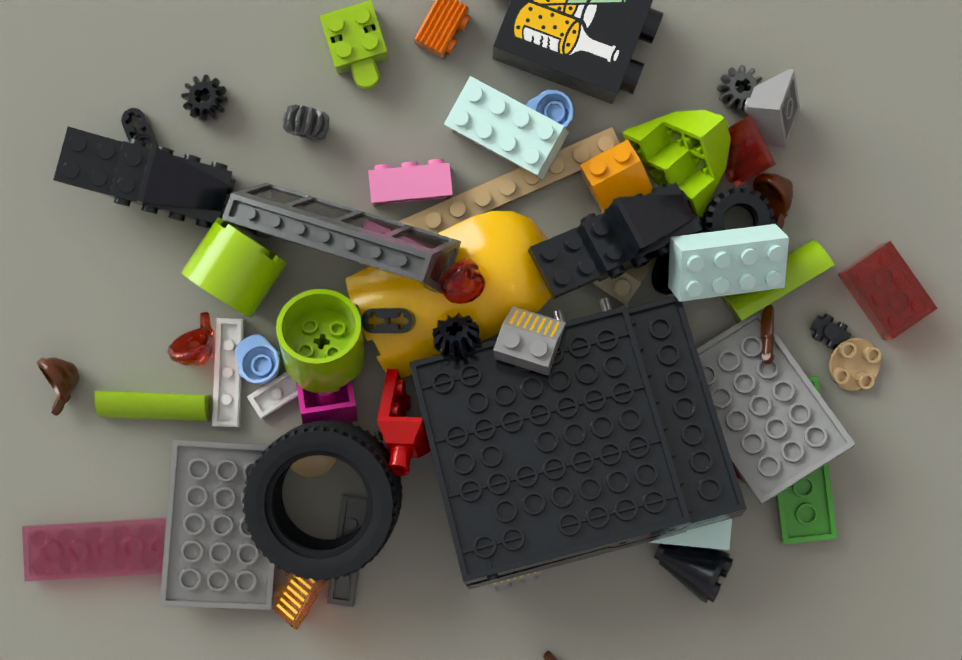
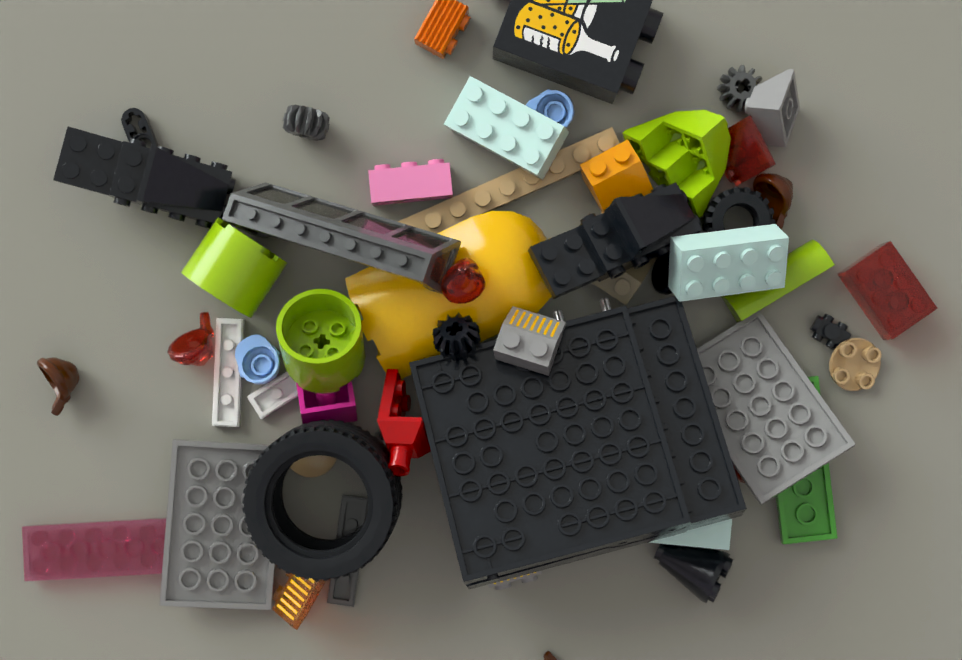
lime brick [95,391,211,422] -> none
black gear [181,75,228,122] -> none
lime brick [319,0,389,90] -> none
black beam [361,308,416,333] -> none
reddish brown piece [761,304,775,364] -> none

